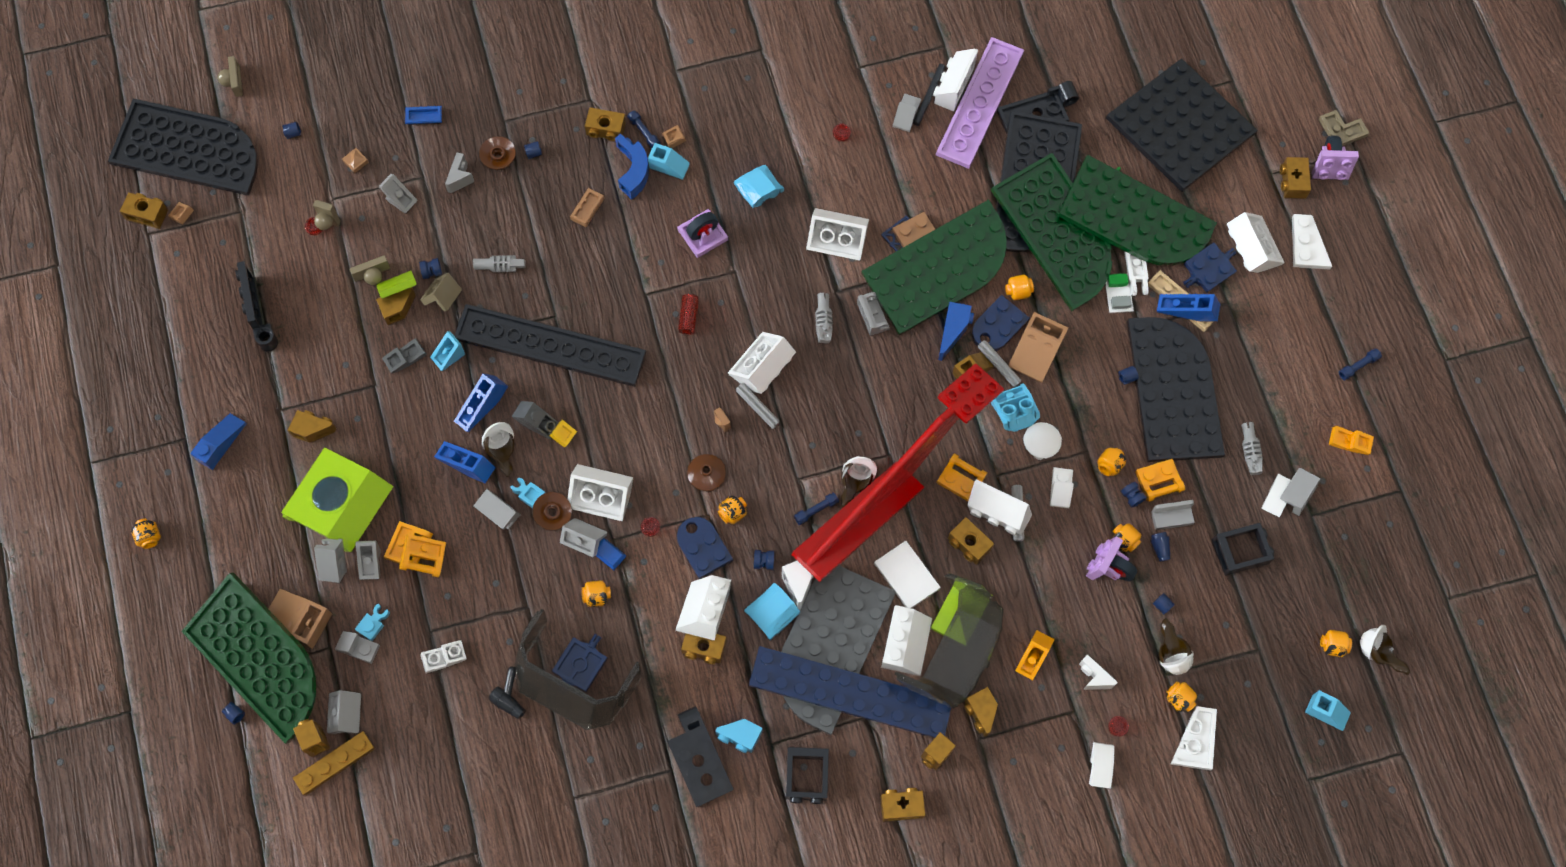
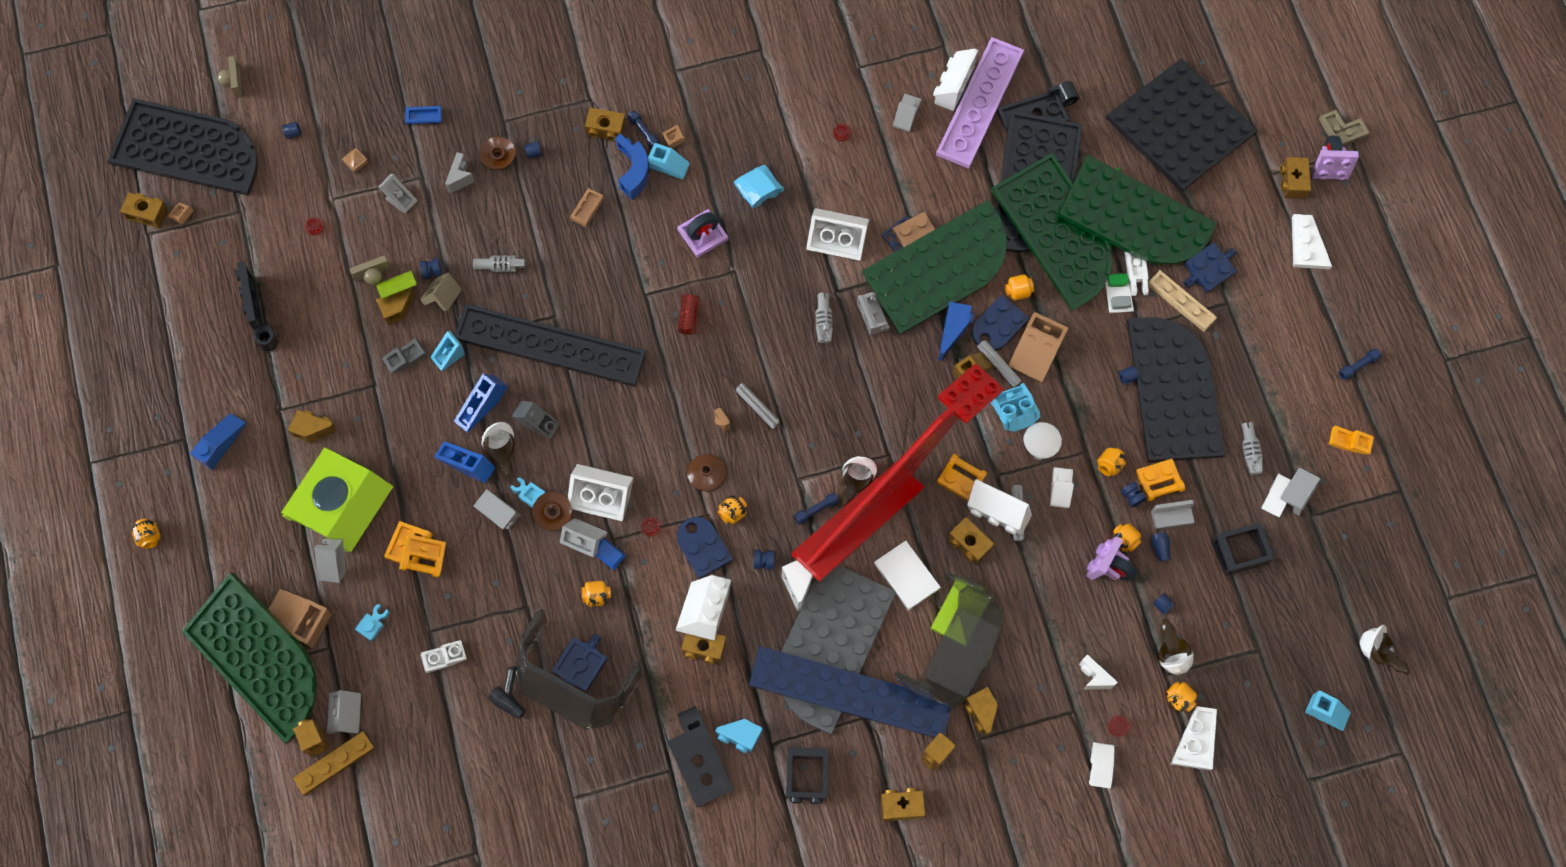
dark blue hose [222,702,245,725] -> none
dark tan tile [313,200,341,230] -> none
light grey slope [335,631,380,664] -> none
light grey slope [356,541,381,580] -> none
yellow plate [549,420,577,447] -> none
white slope [728,332,796,394] -> none
medium azure slope [744,583,800,640] -> none
white slope [881,605,932,676] -> none
black bar [913,64,945,126] -> none
light orange slope [1015,630,1054,680] -> none
blue slope [1157,294,1220,321] -> none
white slope [1227,212,1285,273] -> none
light orange head [1320,630,1352,657] -> none

